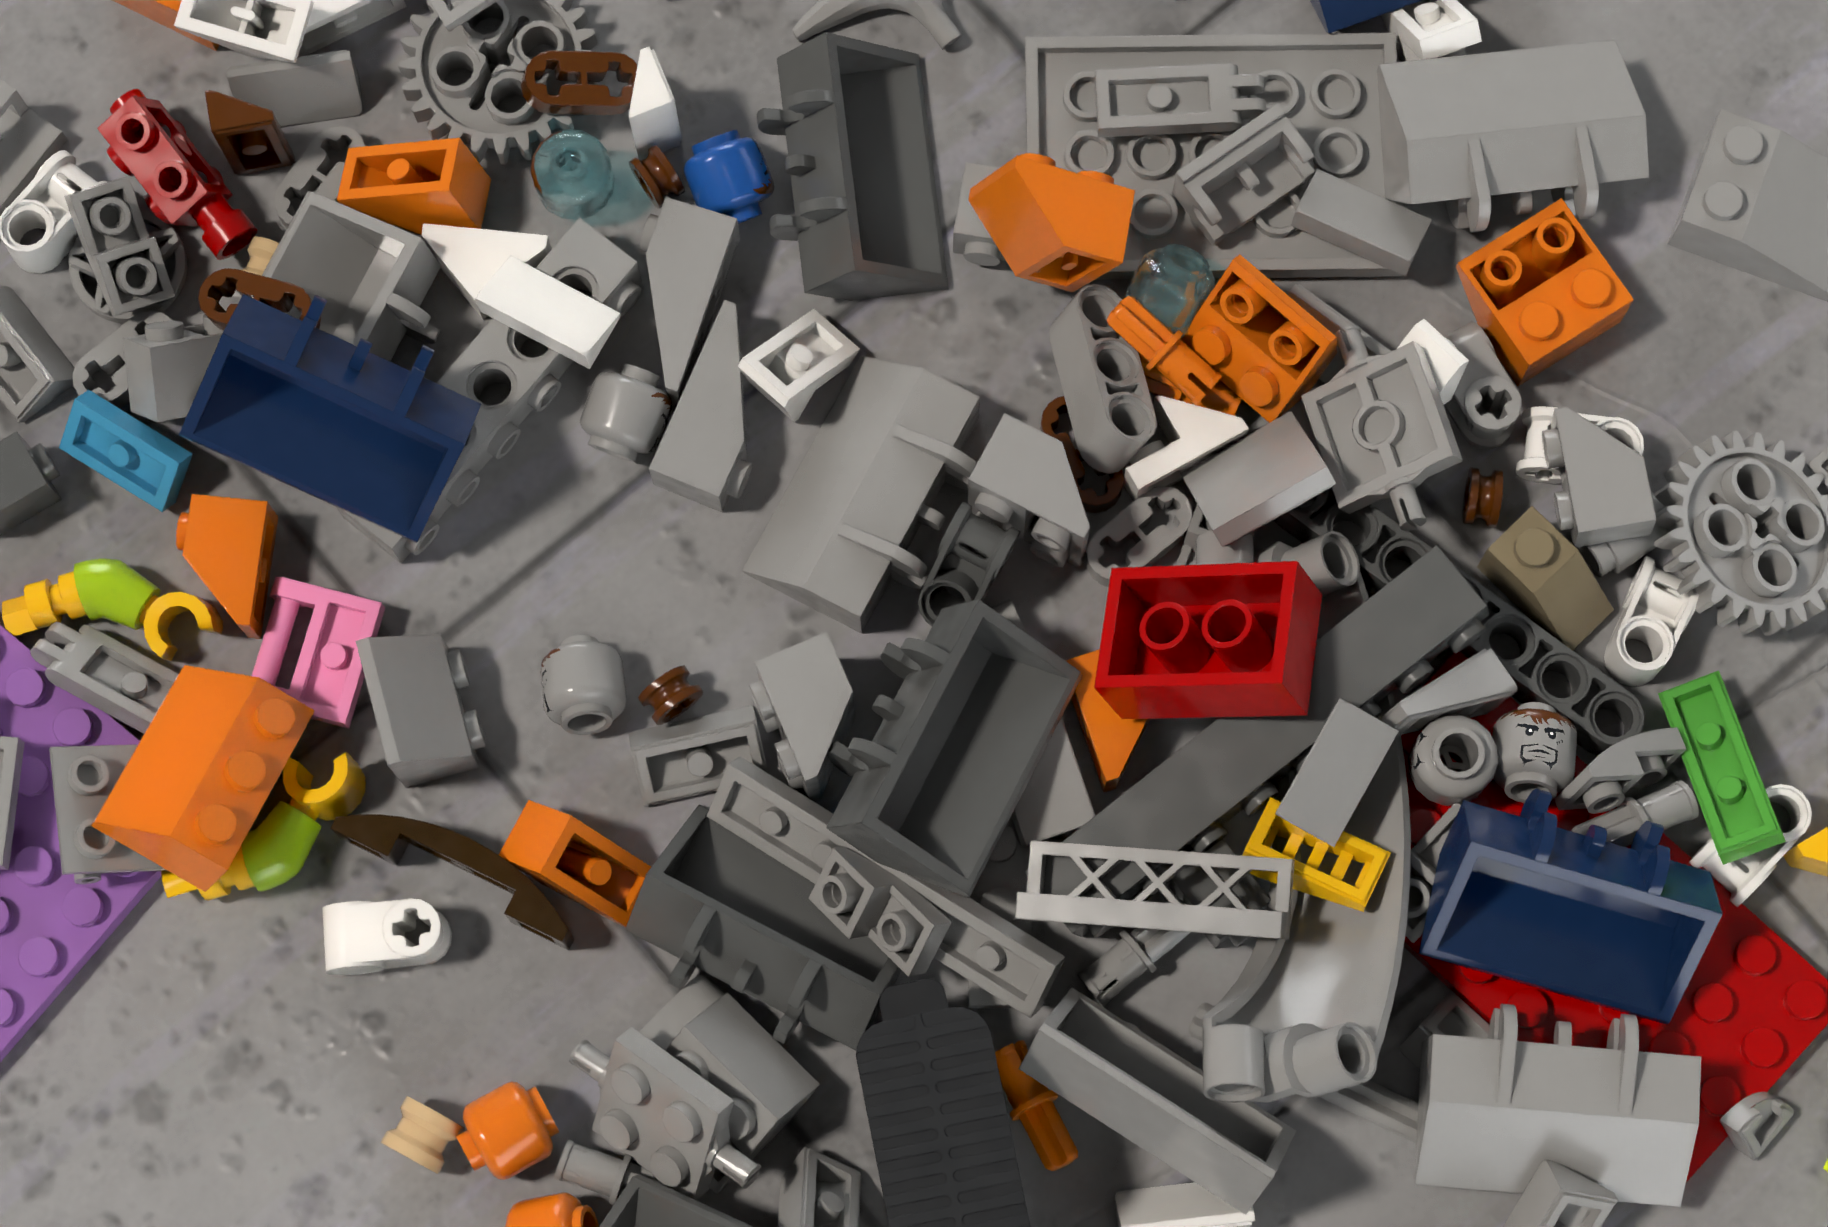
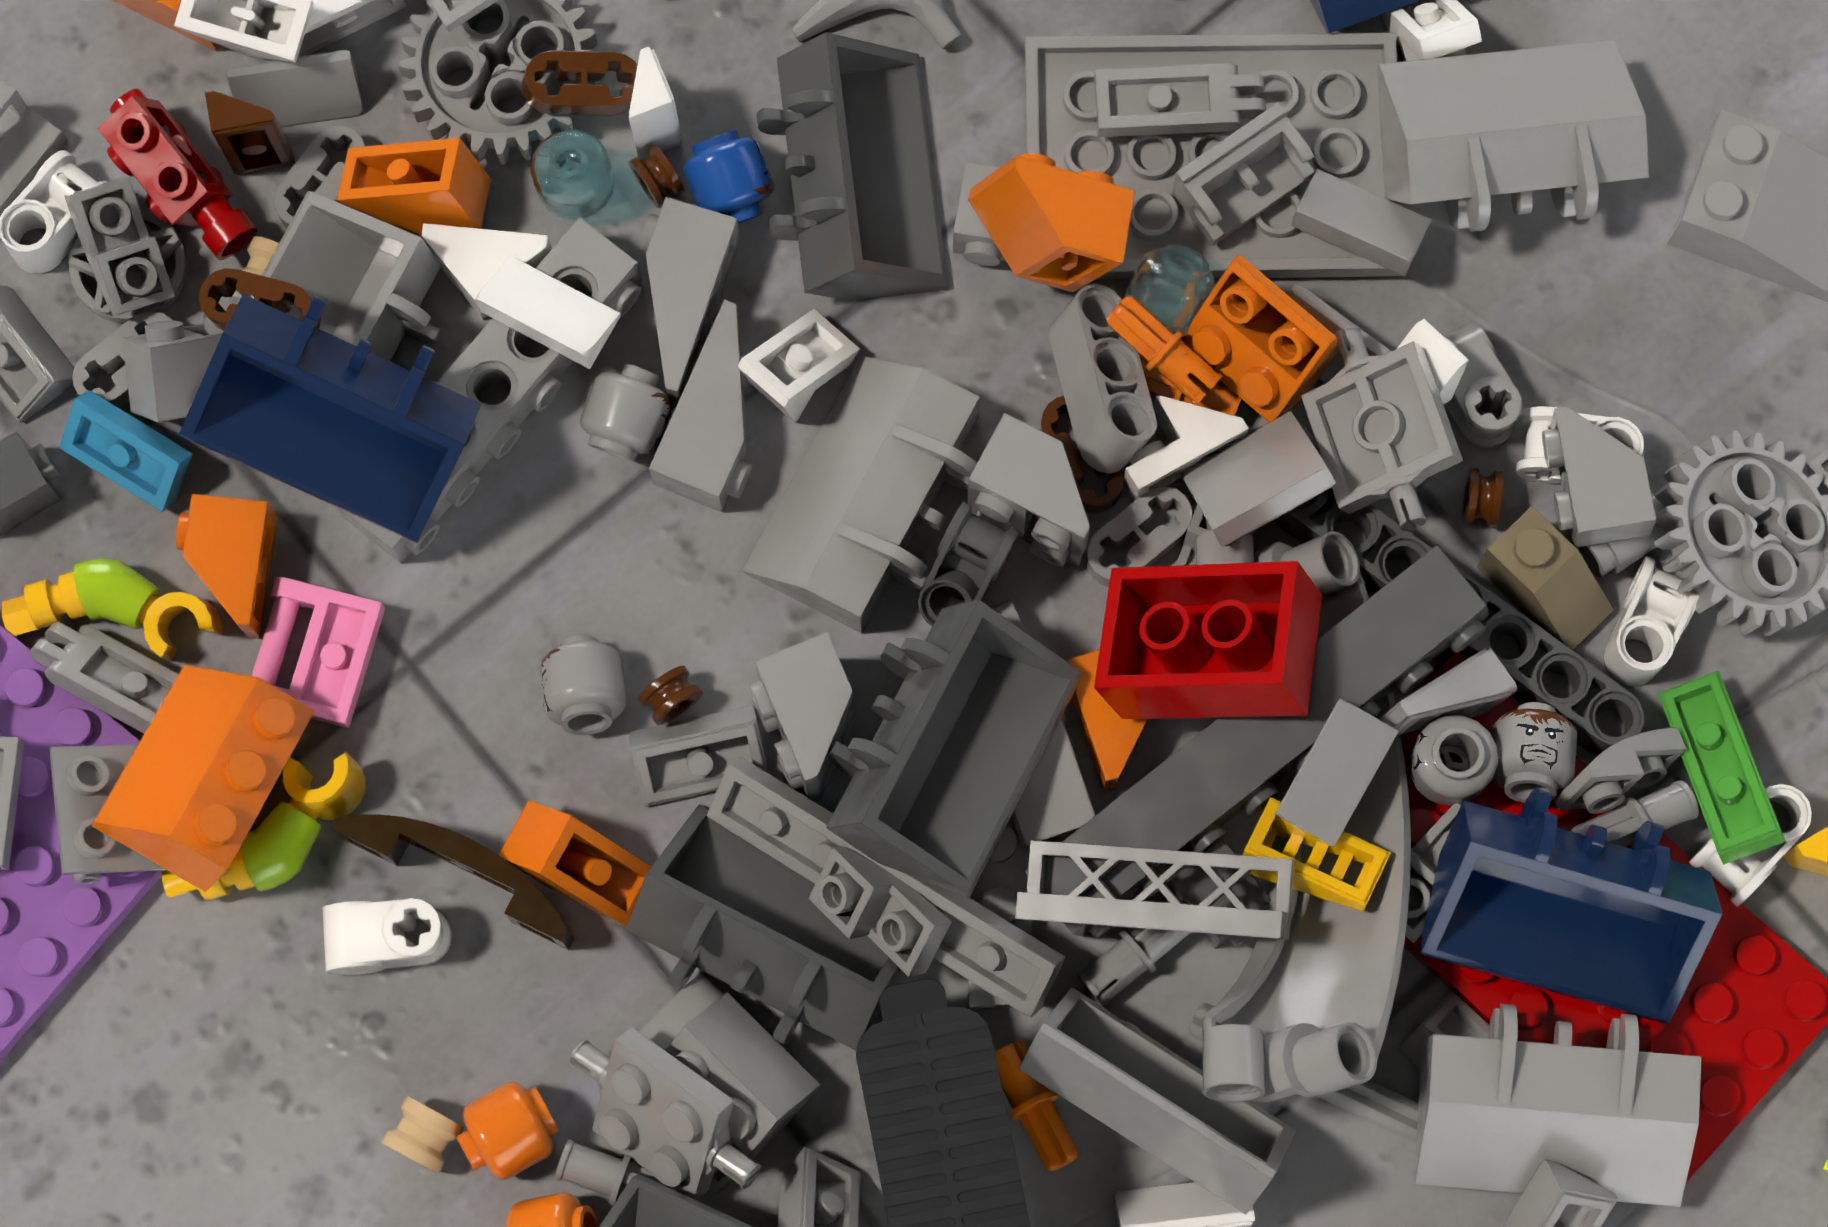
light grey slope [356,634,486,788] -> none
orange slope [1456,198,1634,386] -> none
light grey tile [1720,1092,1794,1160] -> none

